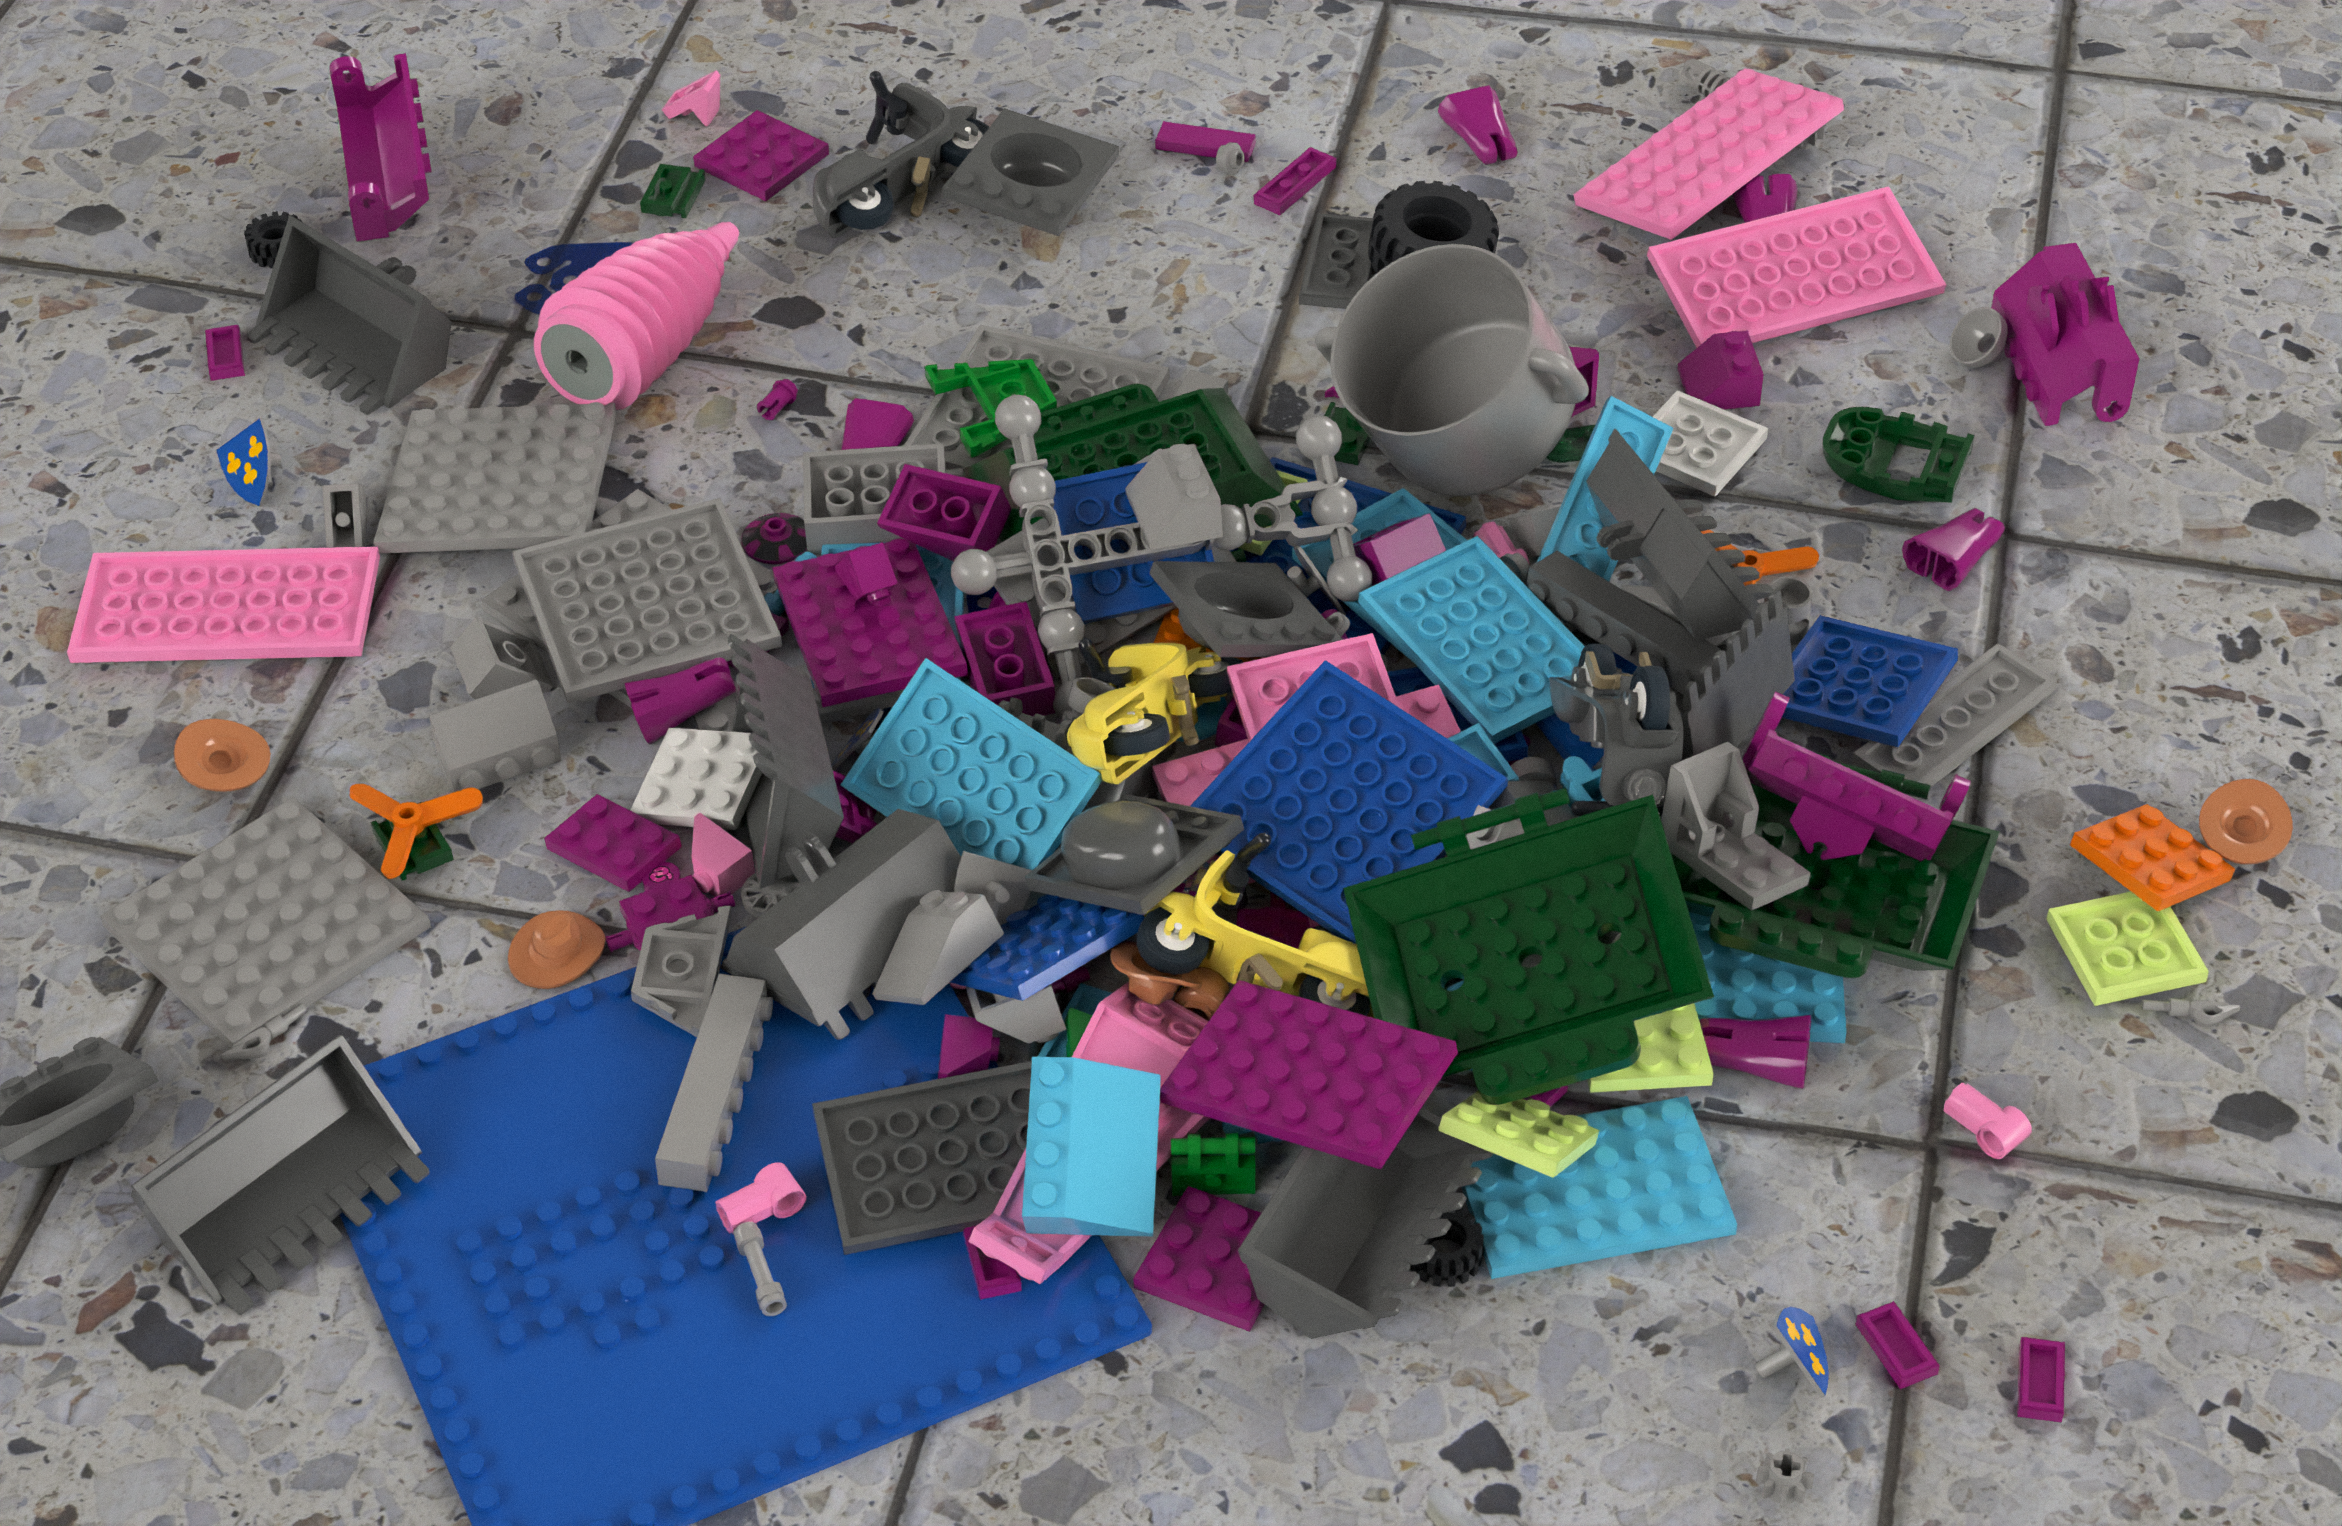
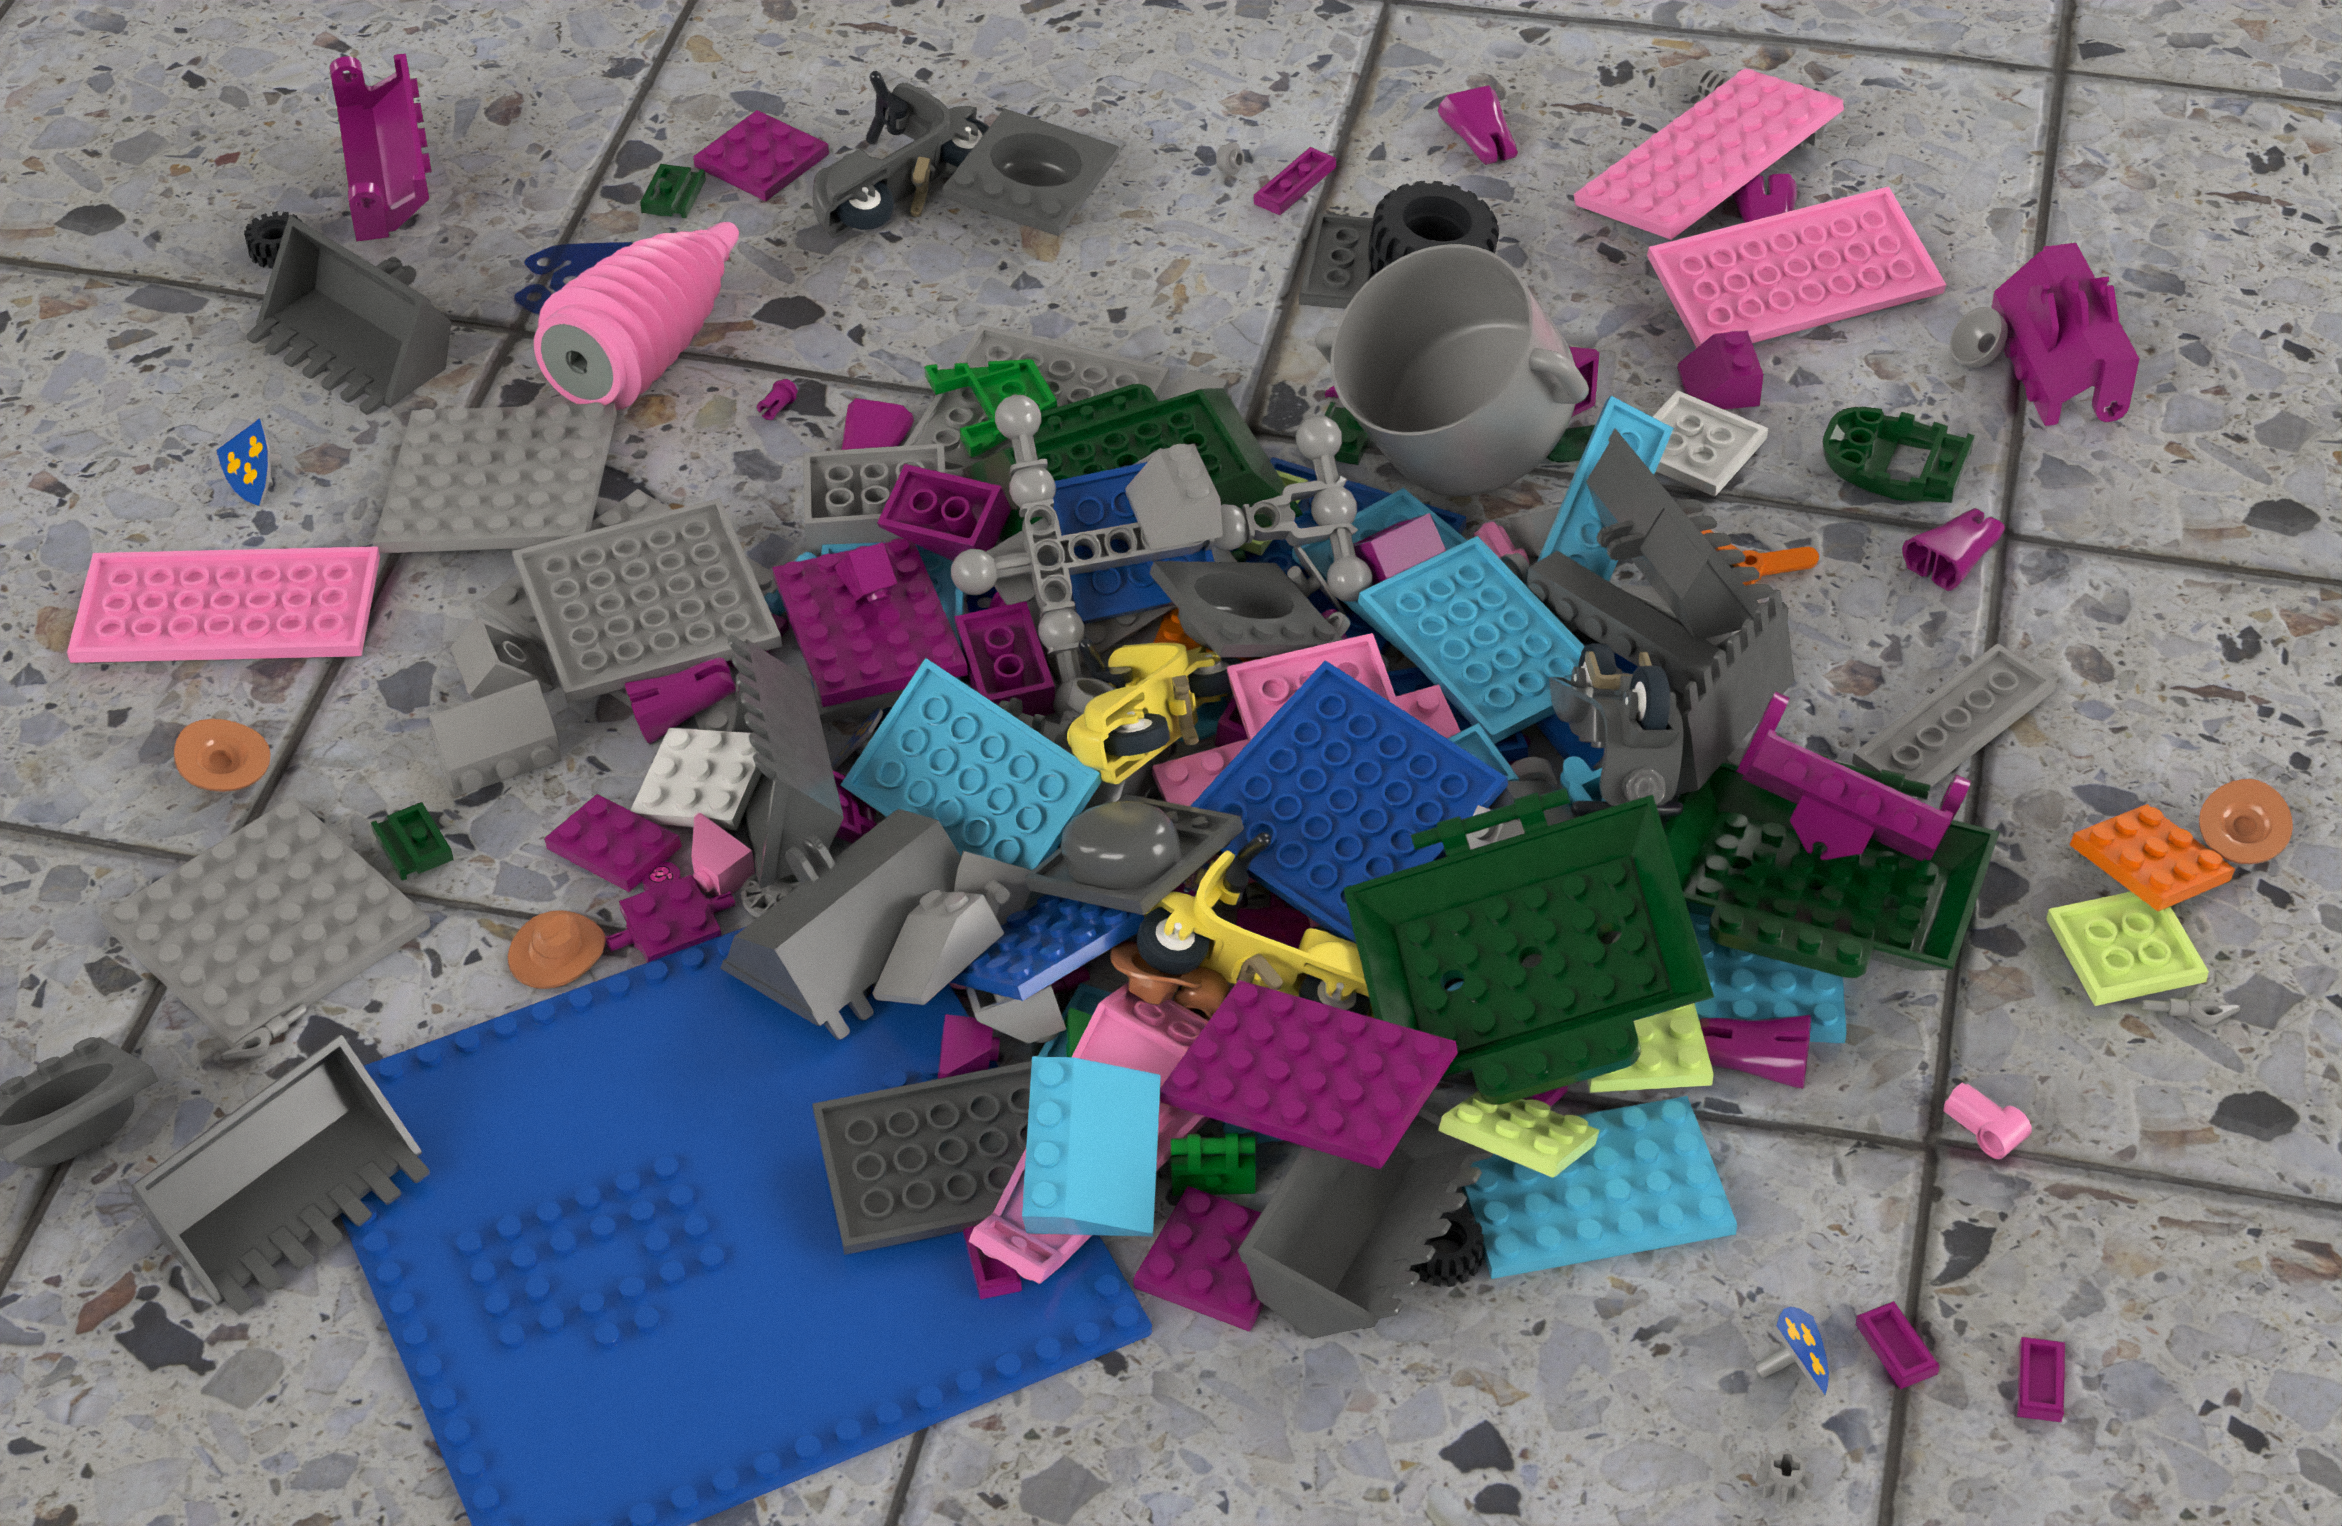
magenta tile [205,325,245,381] -> none
light grey slope [322,483,367,548] -> none
orange piece [349,784,483,879] -> none
light grey wing [631,906,732,1037] -> none
light grey brick [655,974,773,1192] -> none
bright pink slope [662,70,720,127] -> none
bright pink piece [715,1162,807,1234] -> none
light grey bar [733,1222,787,1316] -> none
dish [742,513,808,564] -> none
magenta tile [1155,121,1256,162] -> none
light grey bracket [1661,742,1810,911] -> none
light grey wheel [1764,576,1813,645] -> none
blue plate [1781,615,1958,747] -> none

